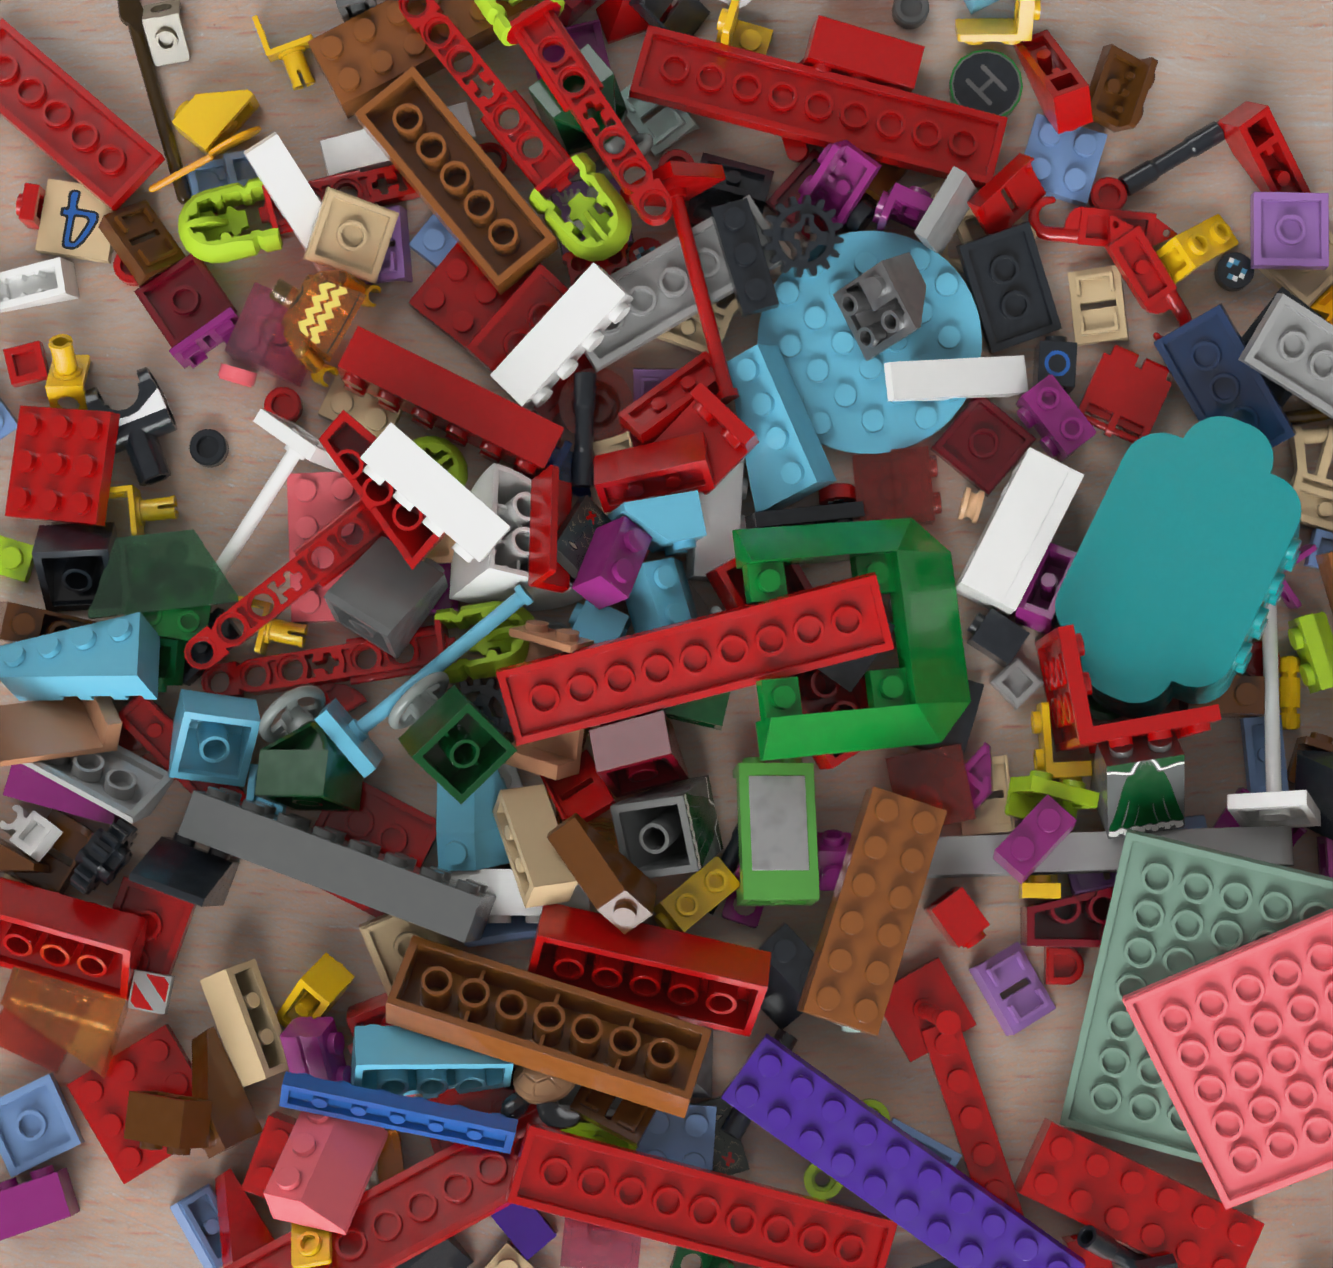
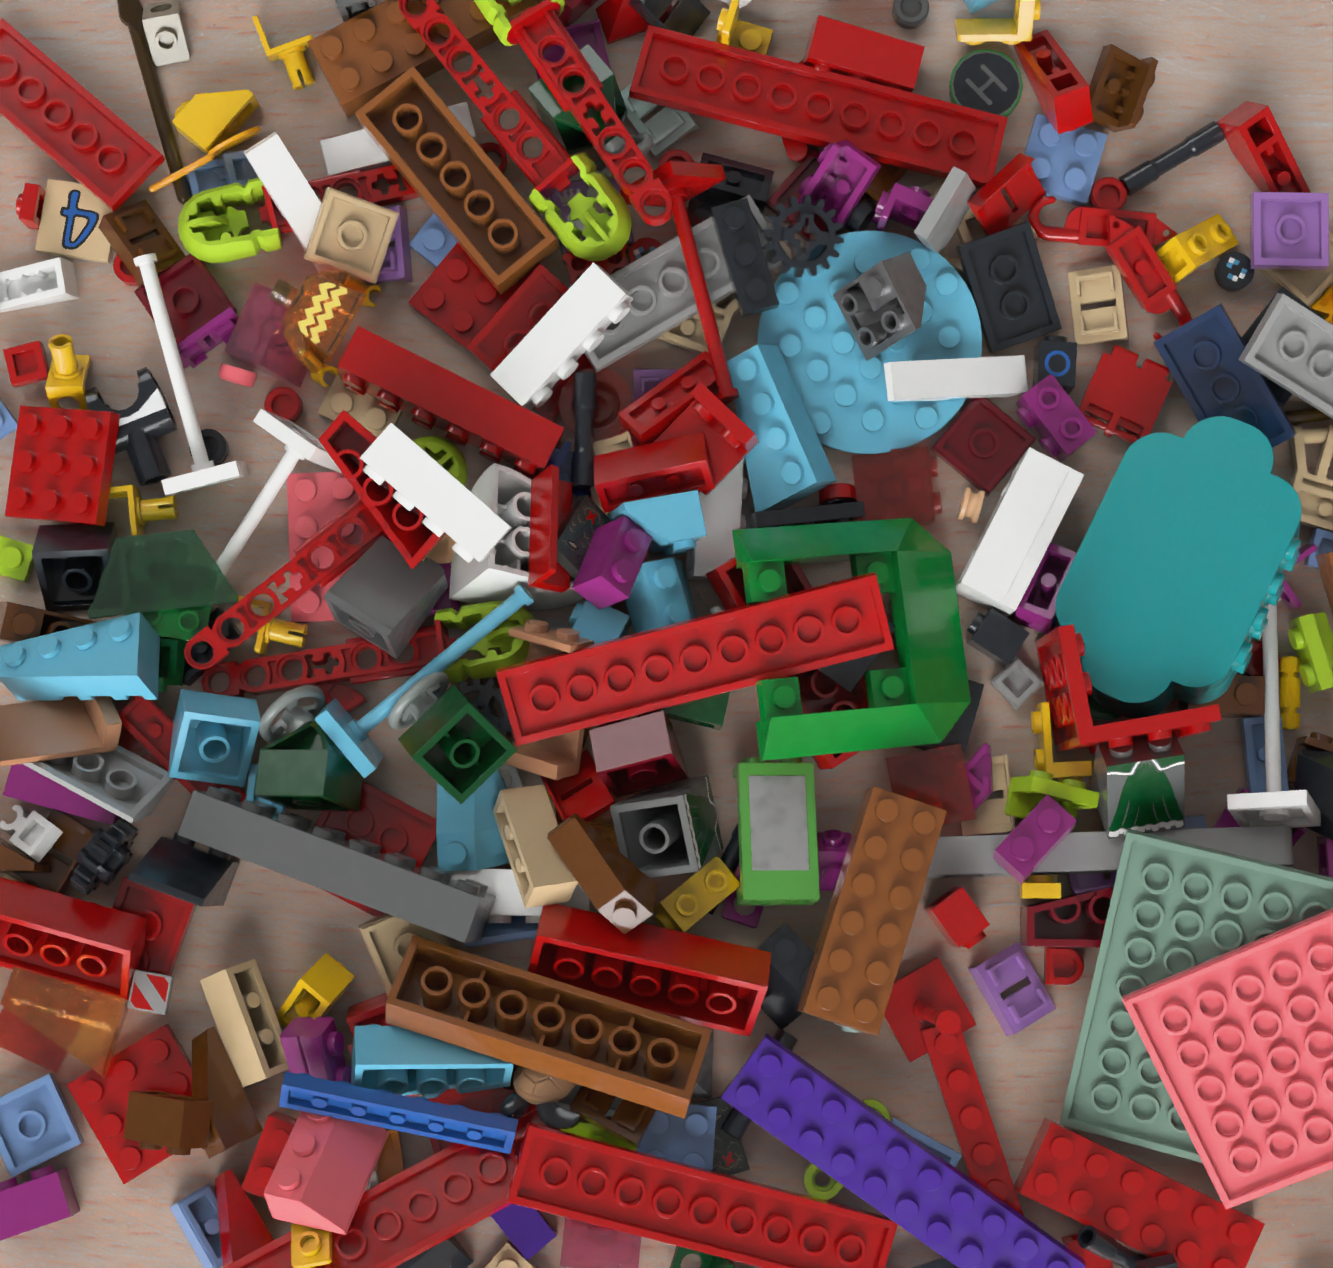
none -> white tile [133,253,249,495]

